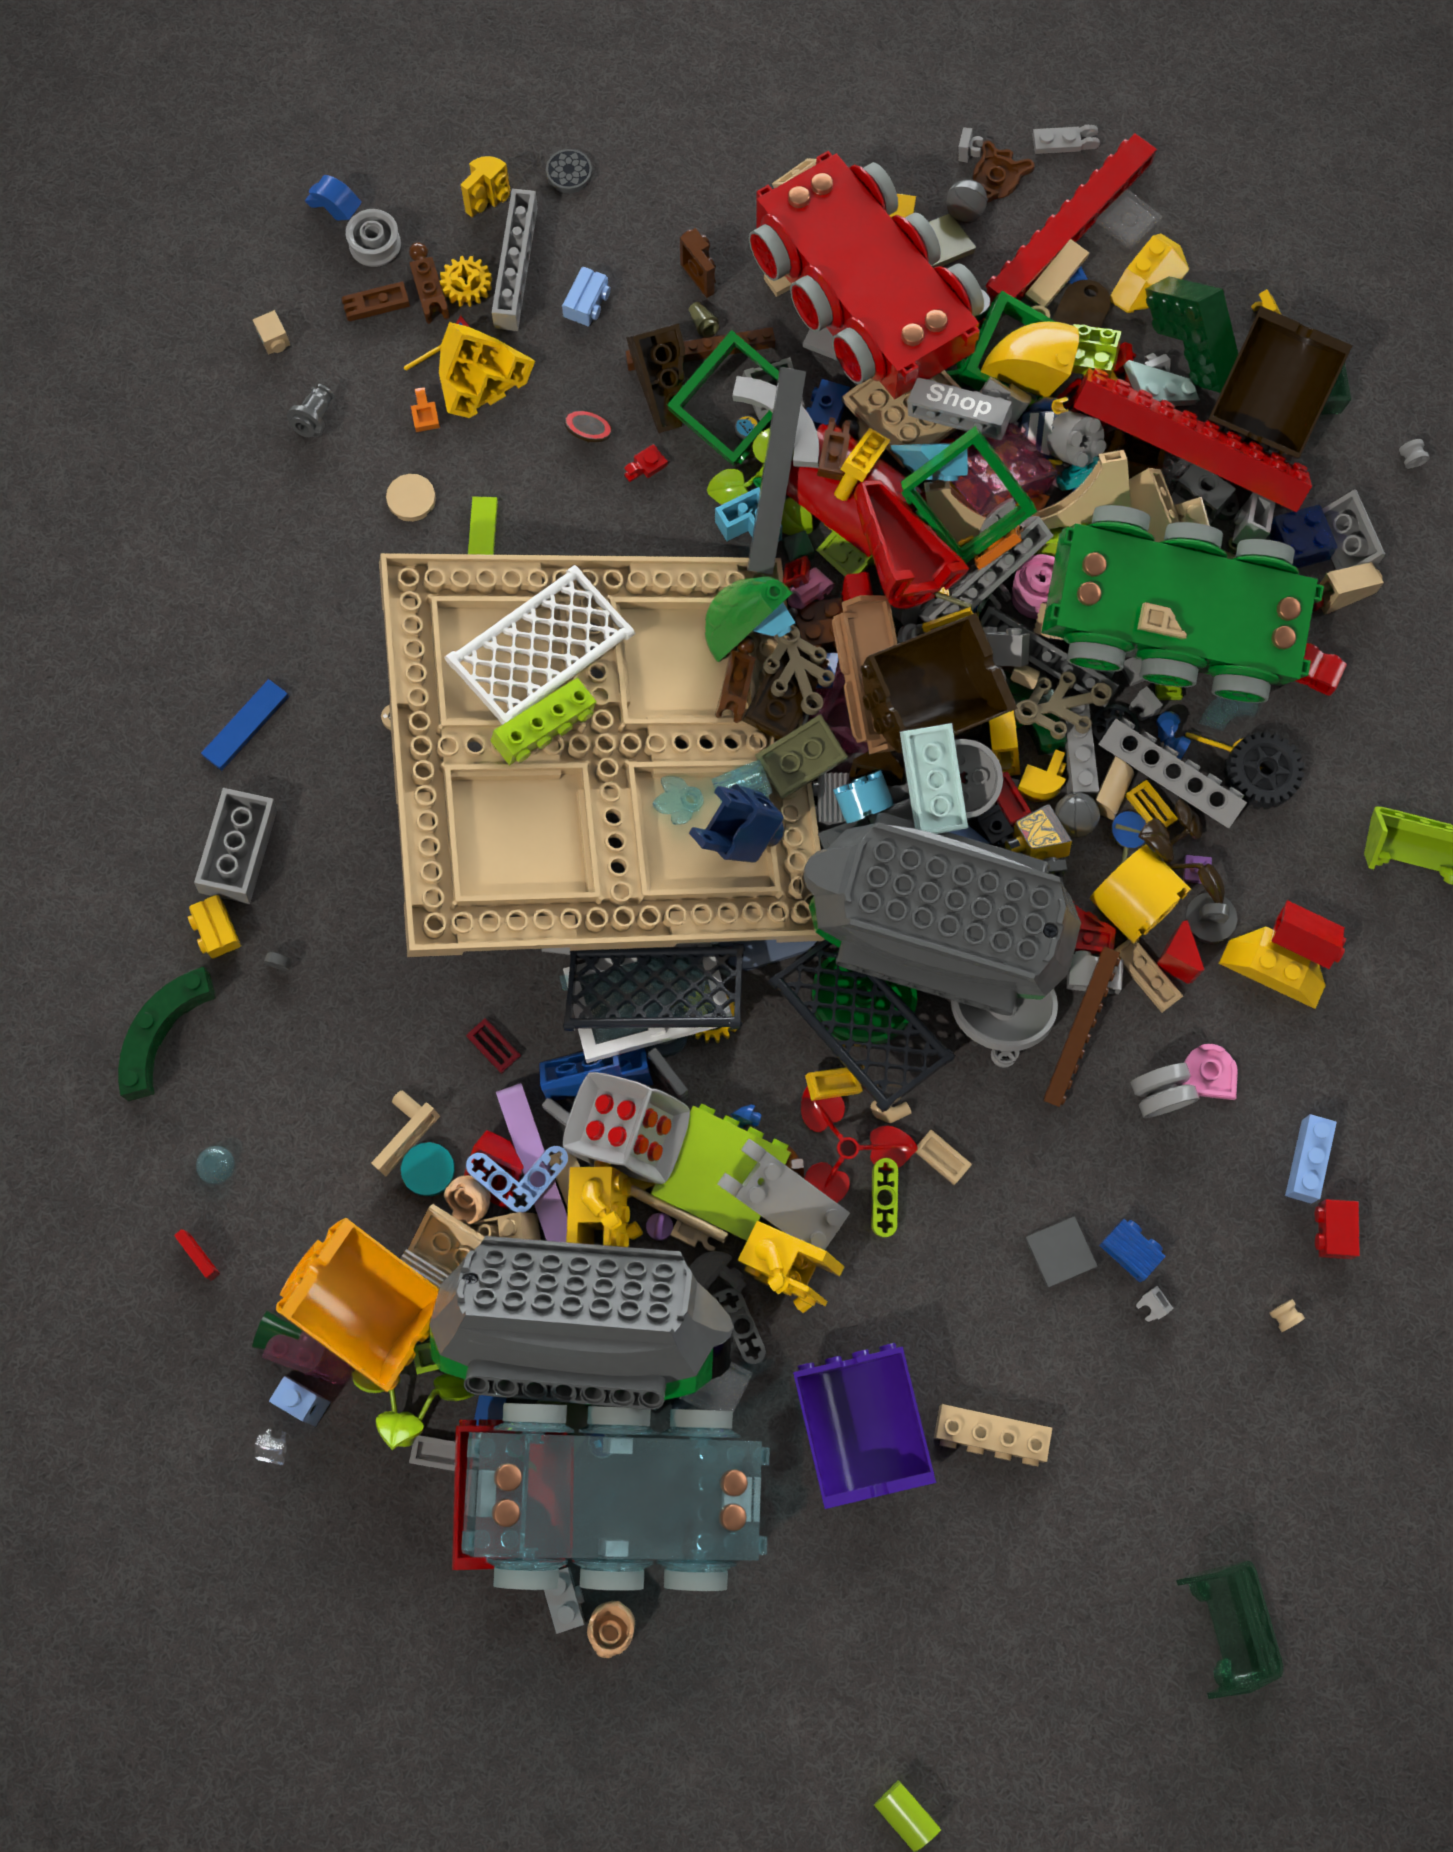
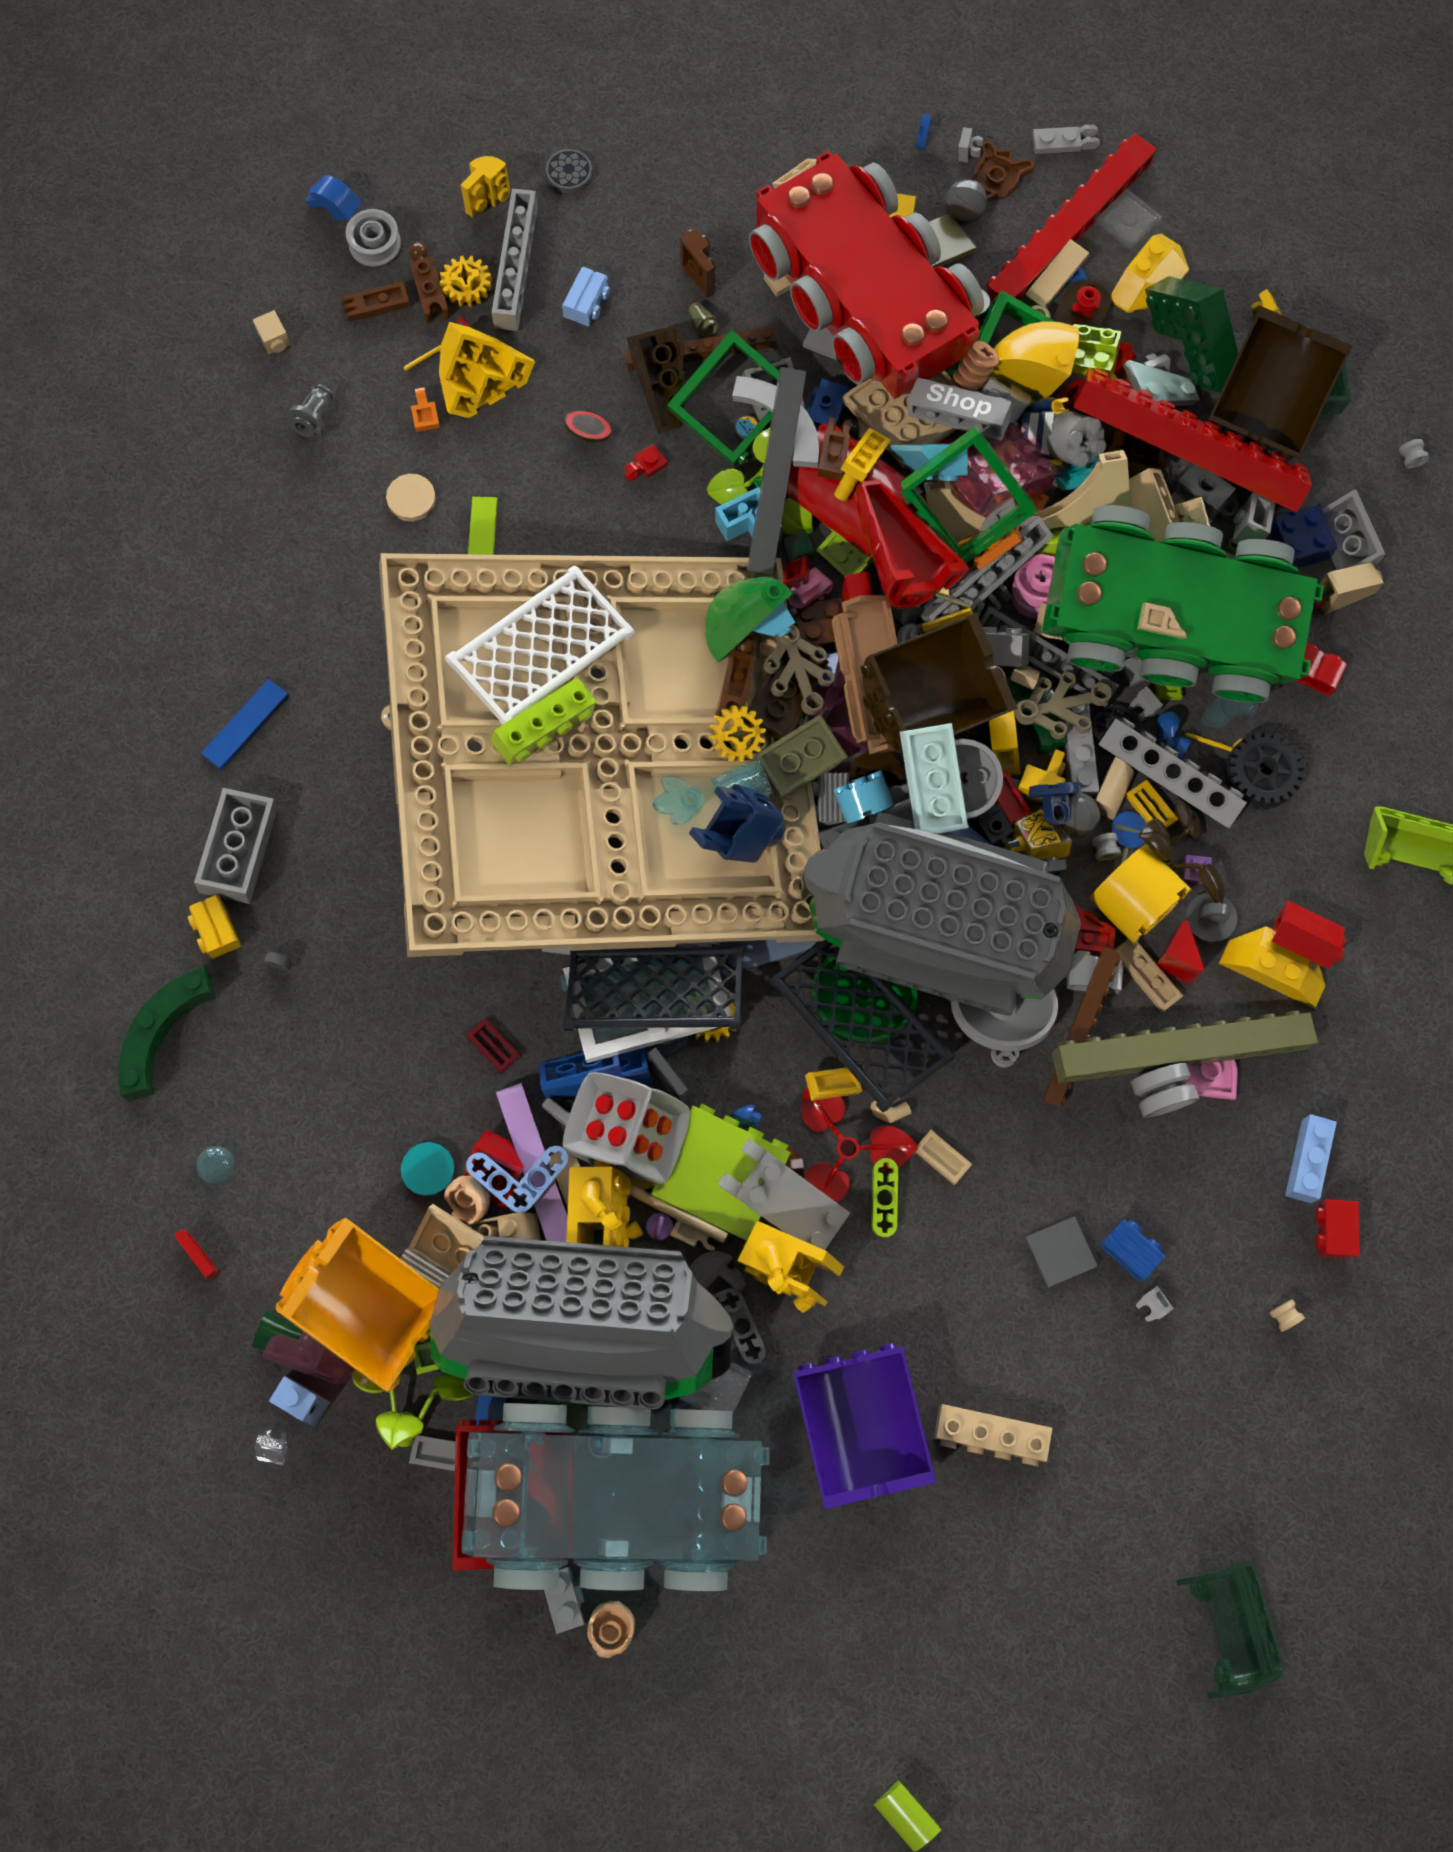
tan piece [371,1091,440,1176] -> none
none -> yellow gear [709,706,766,762]
none -> blue tile [916,114,931,149]
none -> nougat piece [949,341,999,392]
none -> dark blue tile [1029,782,1081,826]
none -> olive brick [1052,1010,1318,1084]
none -> red brick [1072,286,1101,319]
none -> light grey wheel [1091,833,1122,861]

